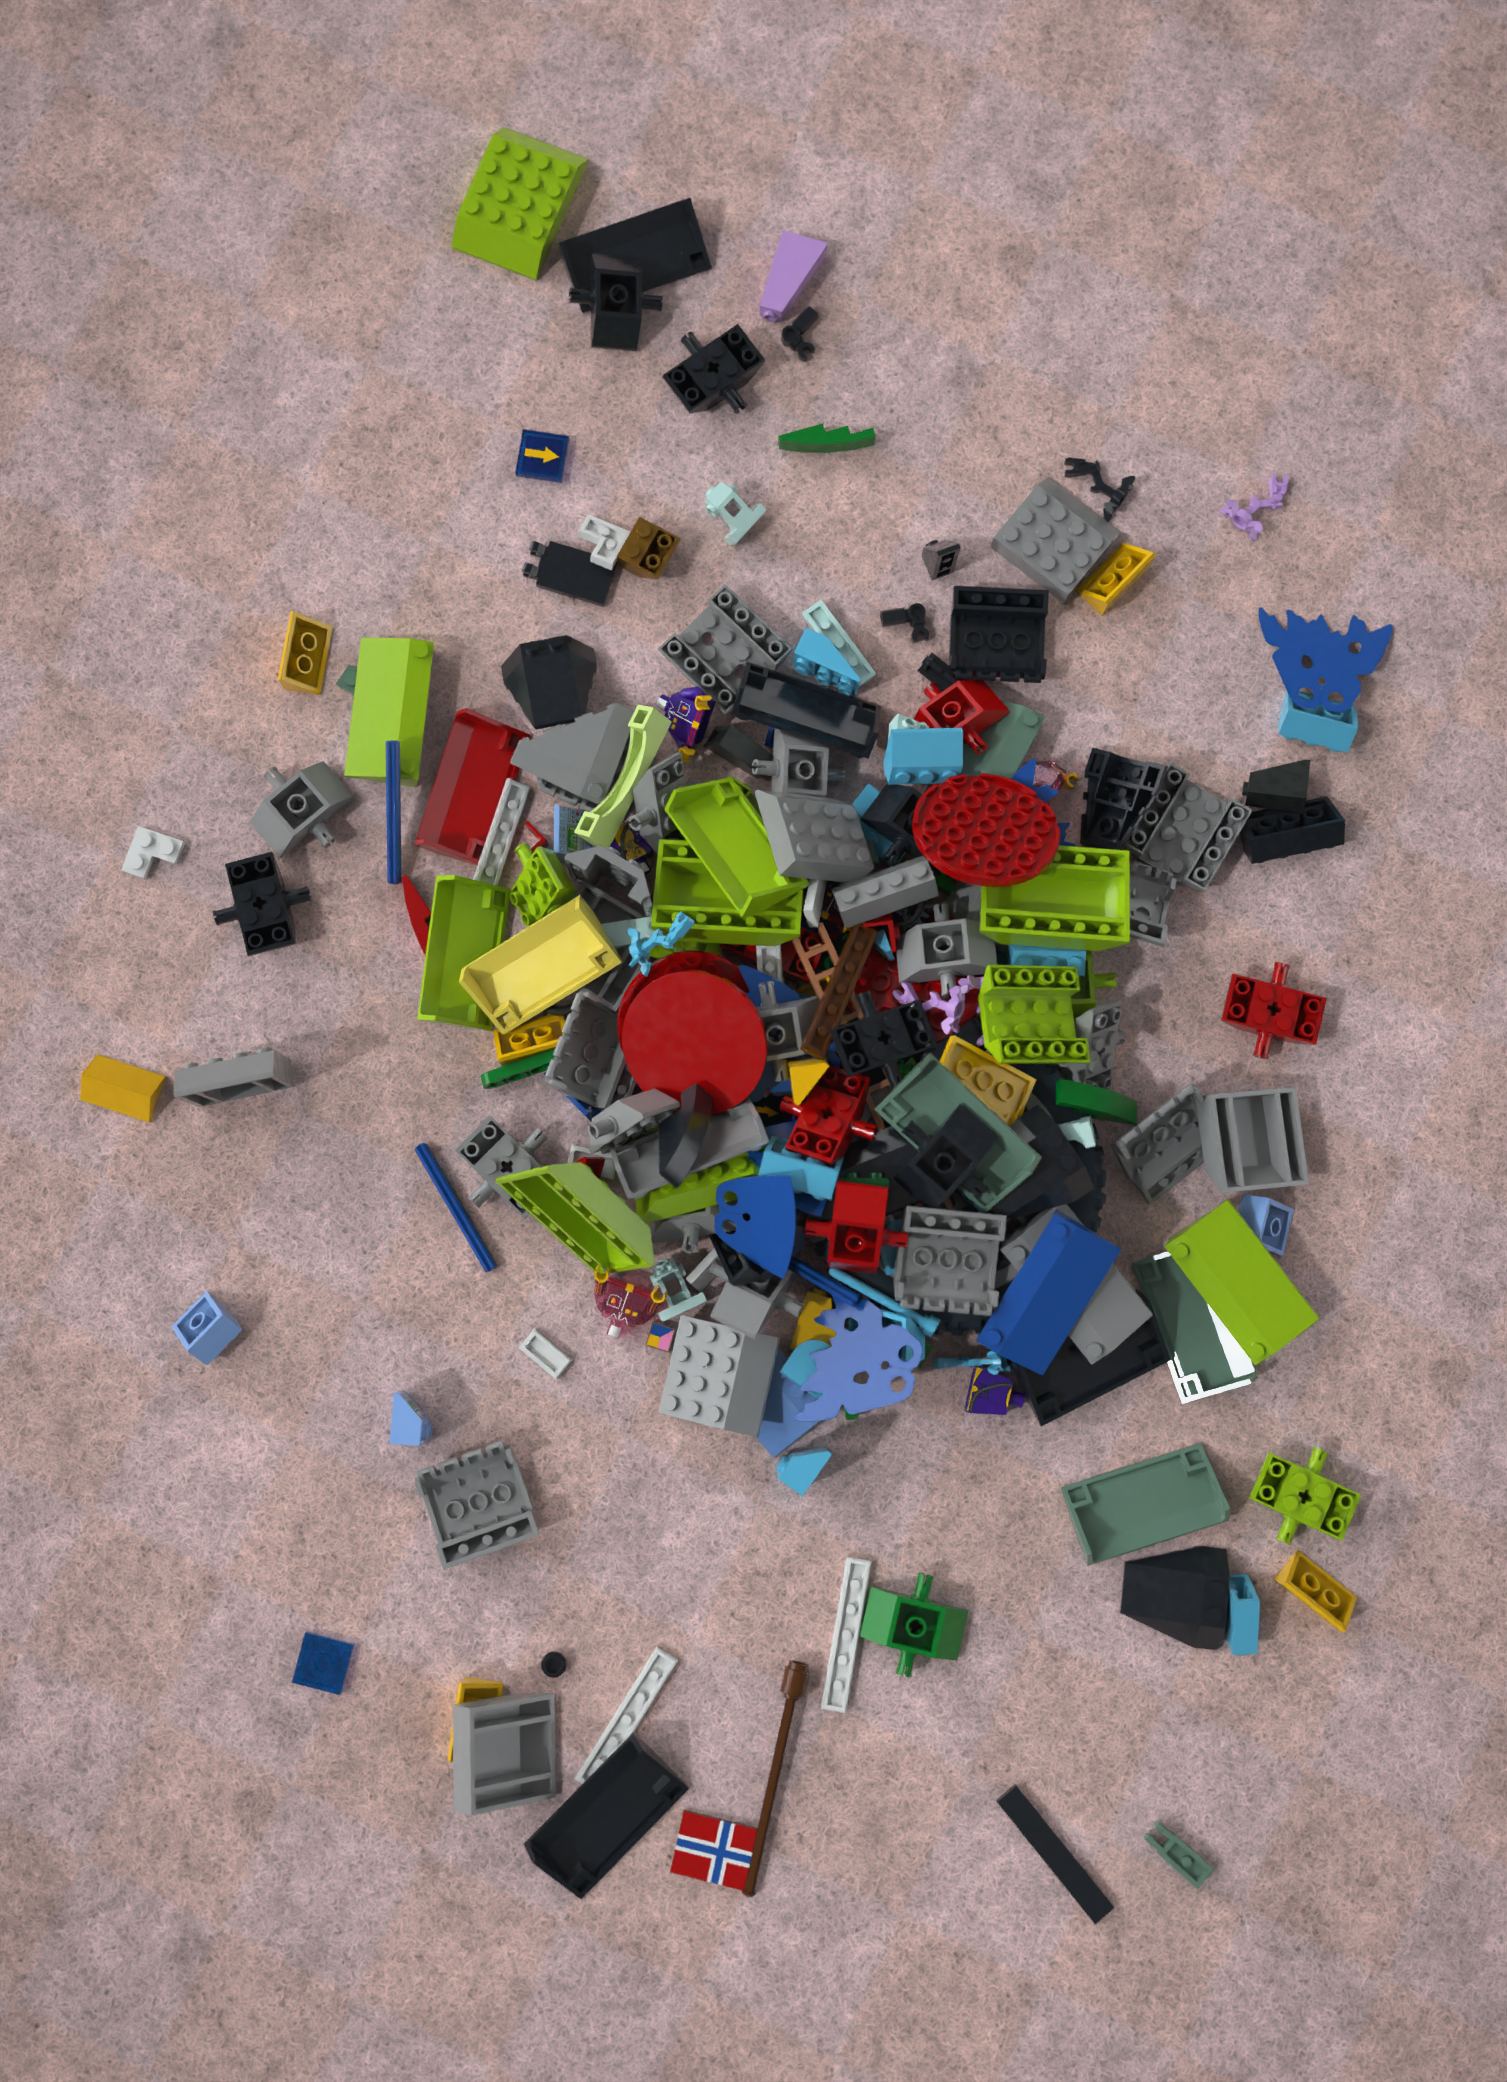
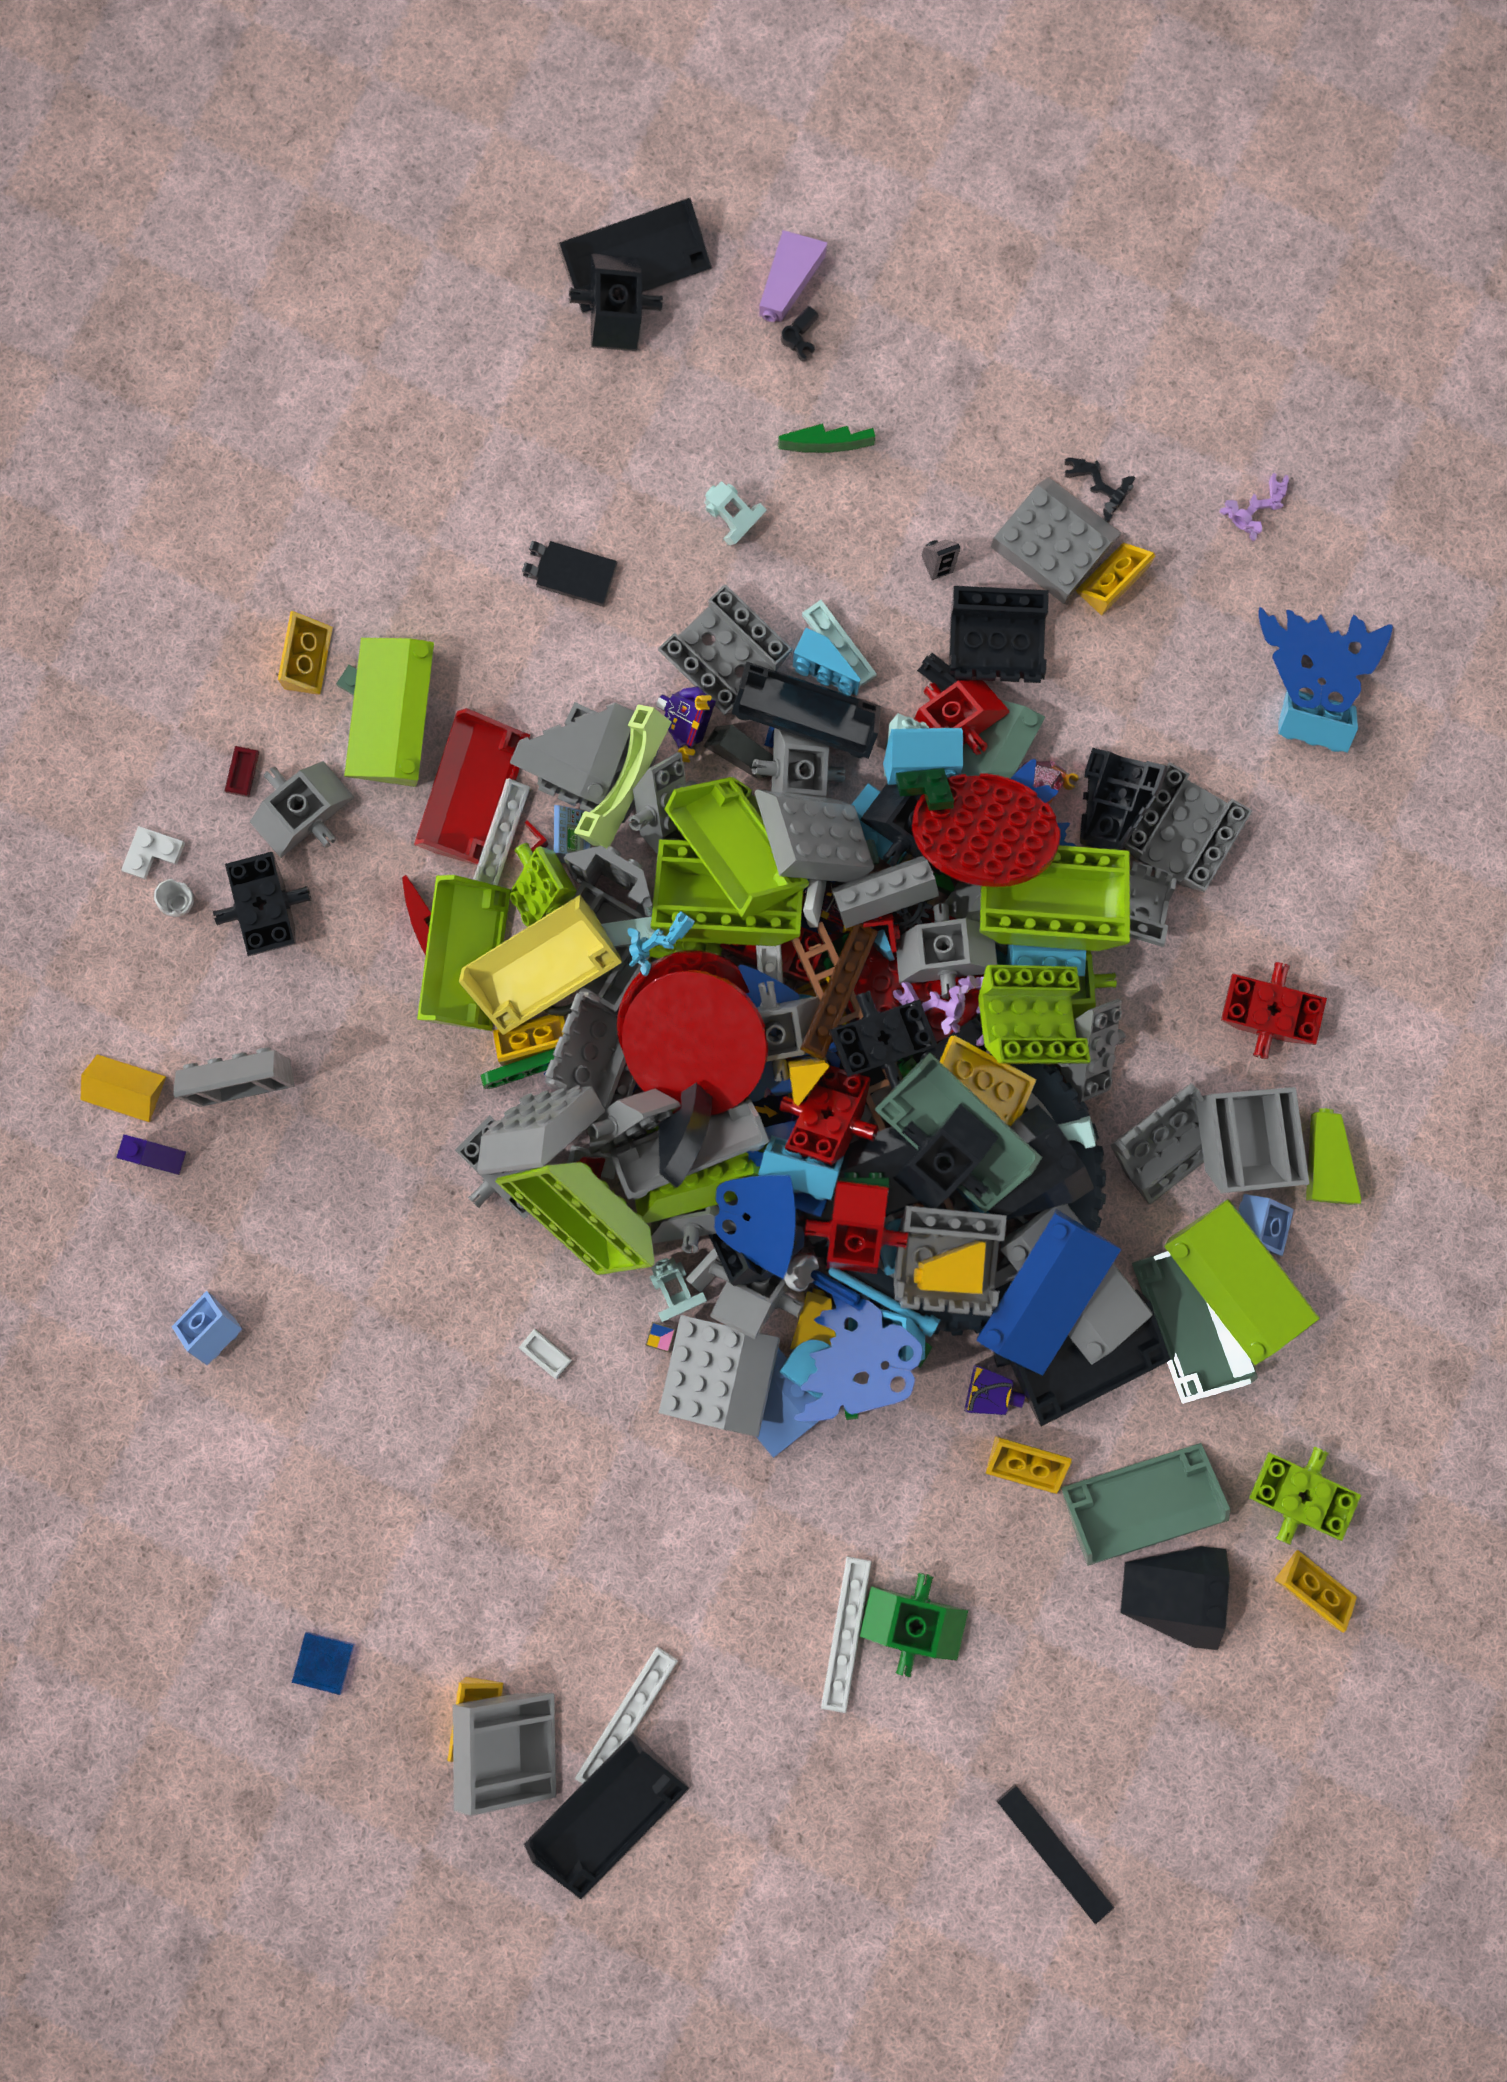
blue axle [386,740,402,884] -> none
light blue slope [389,1391,432,1446] -> none
blue axle [415,1143,497,1272] -> none
light grey slope [415,1440,539,1570] -> none
lime slope [451,127,589,281] -> none
black wedge [501,635,597,730] -> none
clear blue tile [515,429,569,483] -> none
black plate [541,1651,566,1678] -> none
white plate [578,514,630,570] -> none
clear pink torso [594,1265,669,1338] -> none
torso [610,820,653,875] -> none
pearl gold slope [617,517,681,580] -> none
black slope [662,324,765,414] -> none
flag [670,1660,810,1897] -> none
medium azure slope [775,1447,832,1496] -> none
black bar [880,603,929,643] -> none
medium azure piece [933,1351,1011,1375] -> none
green slope [1056,1079,1137,1125] -> none
sand green hinge [1143,1821,1214,1889] -> none
medium azure slope [1226,1574,1260,1656] -> none
black slope [1239,796,1345,864] -> none
pearl dark grey slope [1242,759,1310,812] -> none
none -> dark purple slope [116,1134,186,1175]
none -> white hair [154,879,194,917]
none -> dark red tile [224,746,260,797]
none -> light grey slope [477,1086,605,1175]
none -> white hair [784,1253,819,1292]
none -> dark green plate [895,768,954,811]
none -> yellow slope [914,1240,986,1294]
none -> yellow slope [985,1436,1072,1494]
none -> lime slope [1306,1108,1361,1205]

